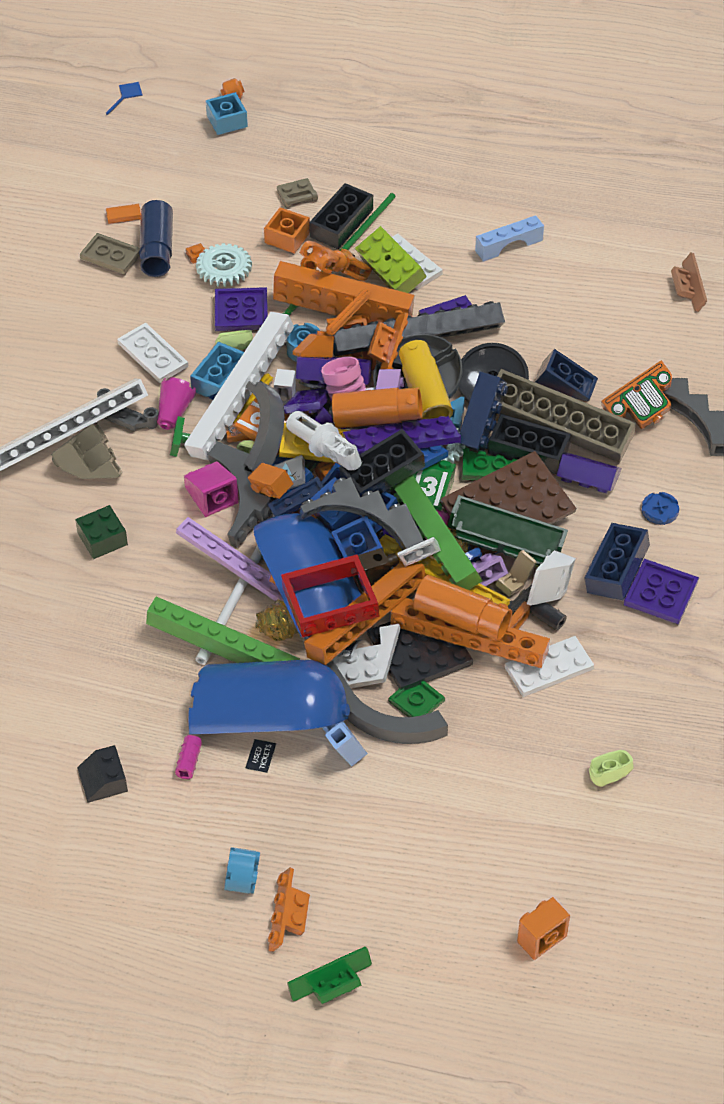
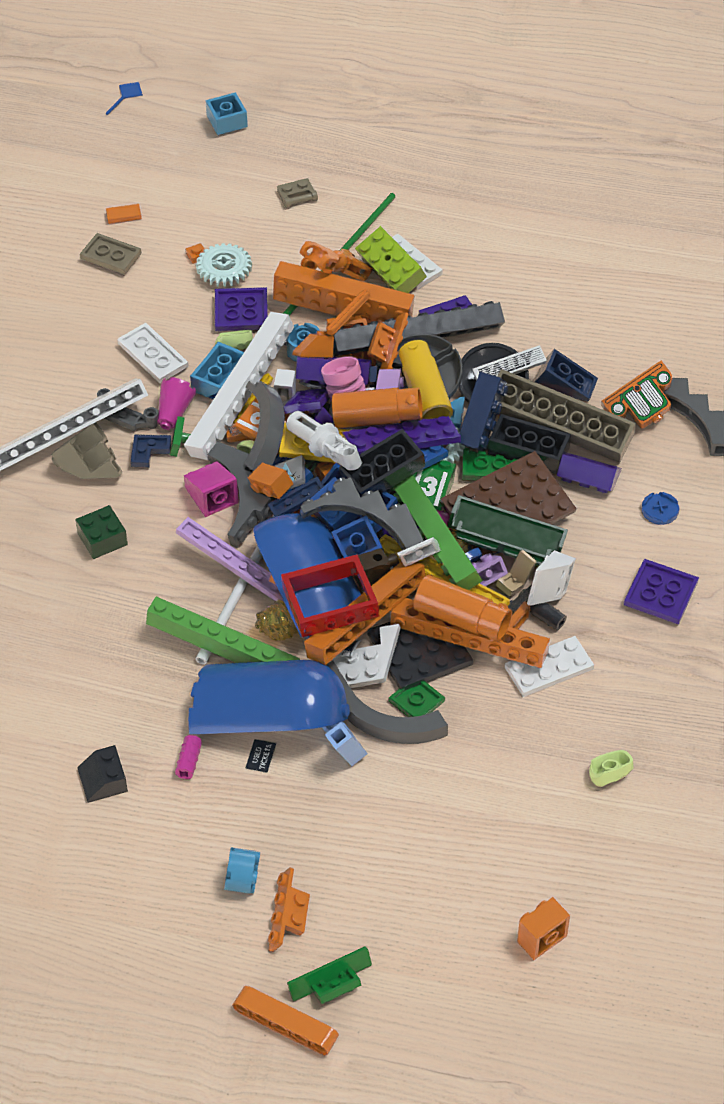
dark blue piece [139,200,173,277] -> none
orange head [220,78,245,99] -> none
orange brick [264,207,310,254] -> none
black brick [309,183,374,249] -> none
light blue arch [475,215,544,262] -> none
dark blue brick [584,523,650,601] -> none
nougat bracket [671,252,707,312] -> none
none -> dark blue plate [131,434,171,468]
none -> orange beam [232,986,339,1055]
none -> dark blue tile [369,366,377,389]
none -> white tile [472,345,547,381]

